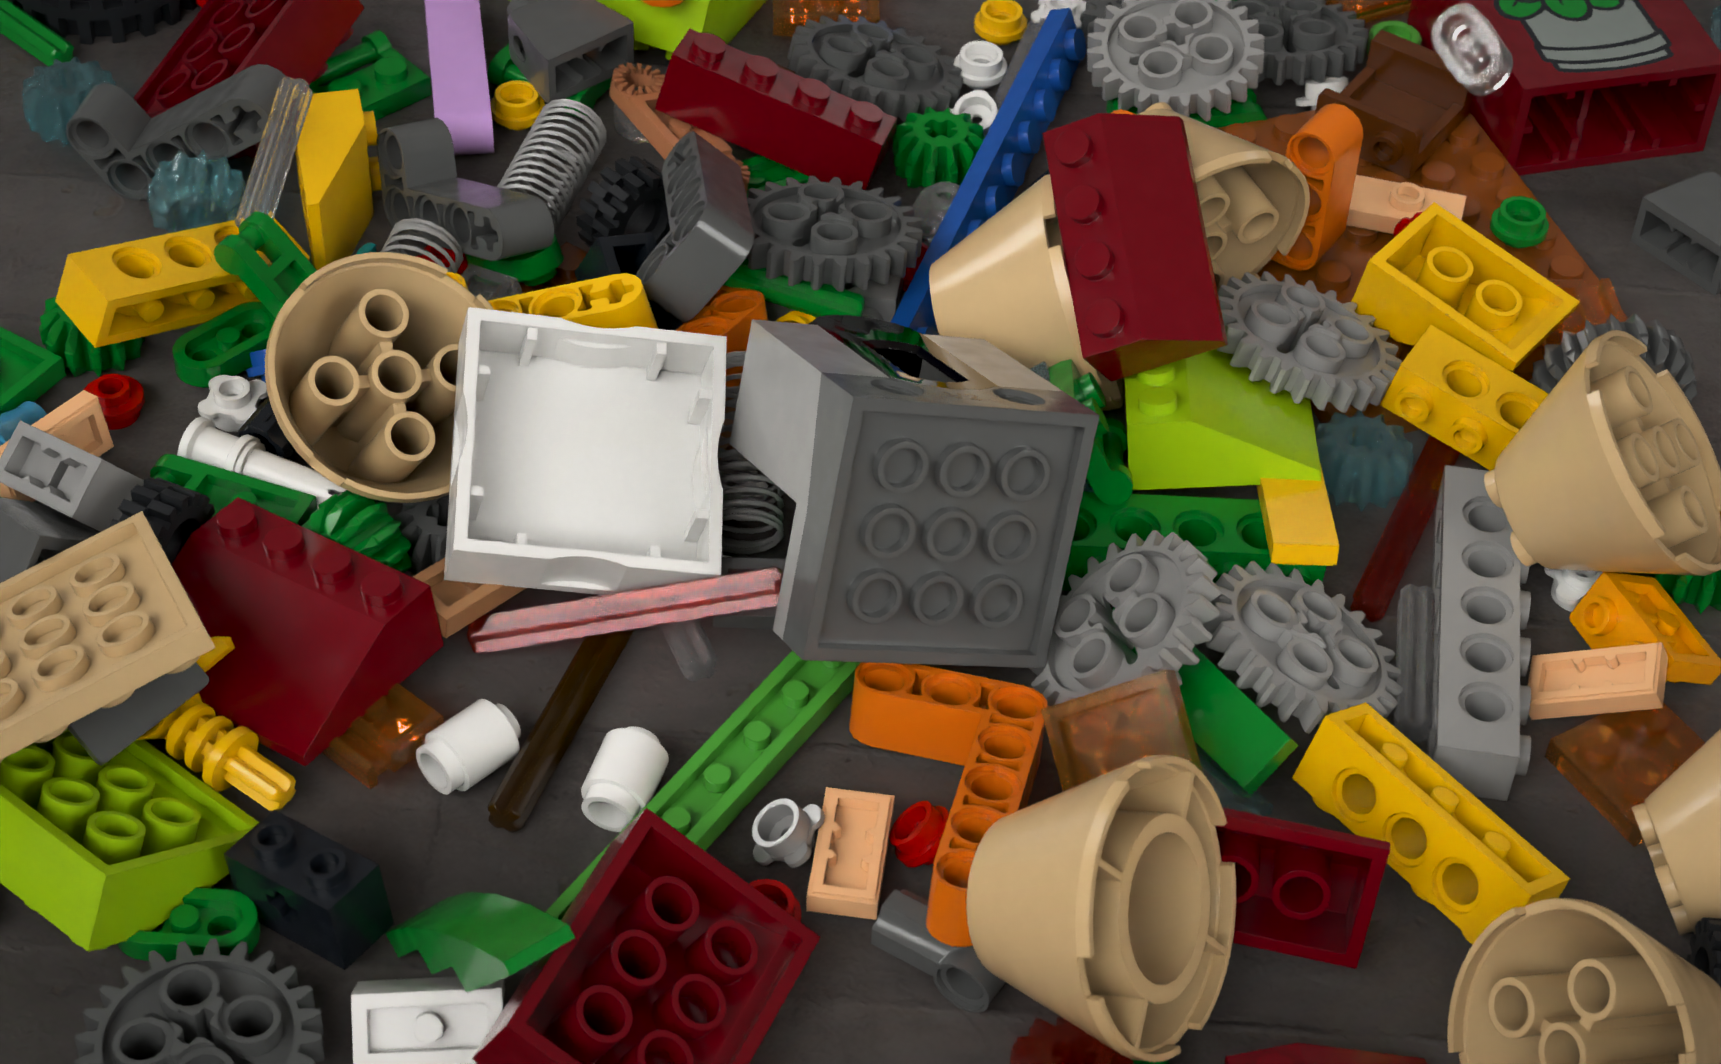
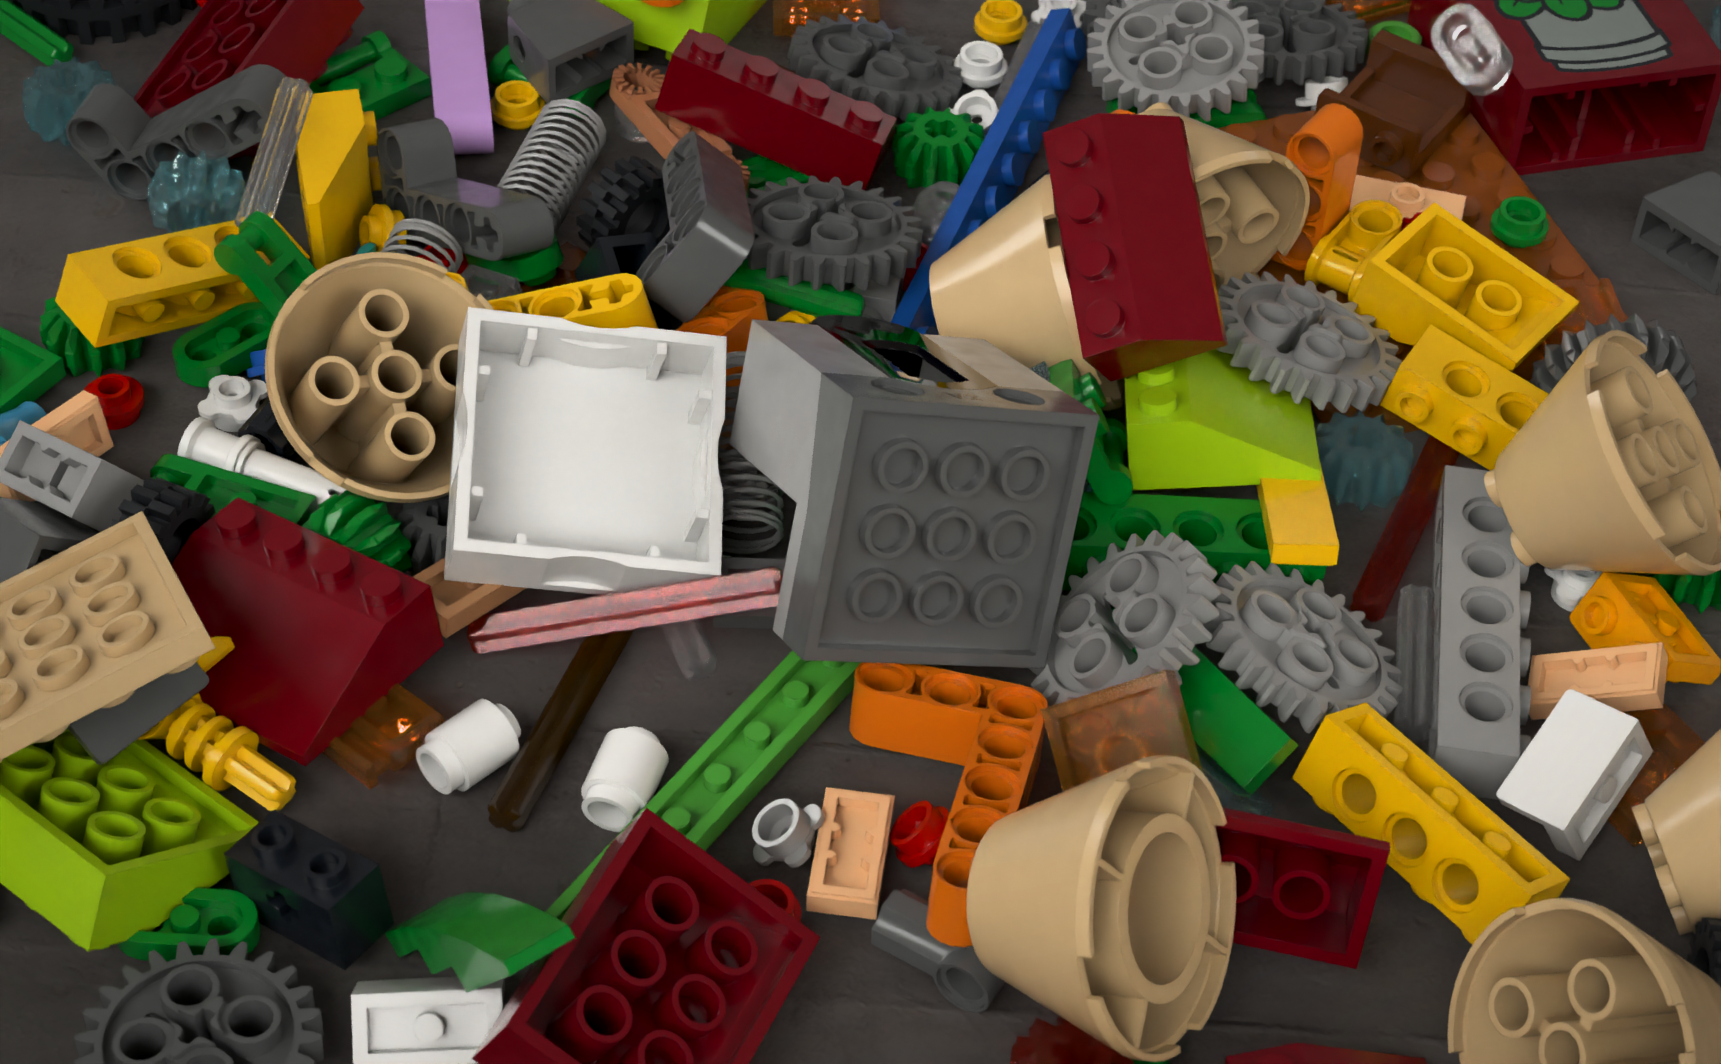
none -> yellow plate [359,204,407,253]
none -> yellow piece [1304,200,1403,302]
none -> white panel [1496,689,1653,861]

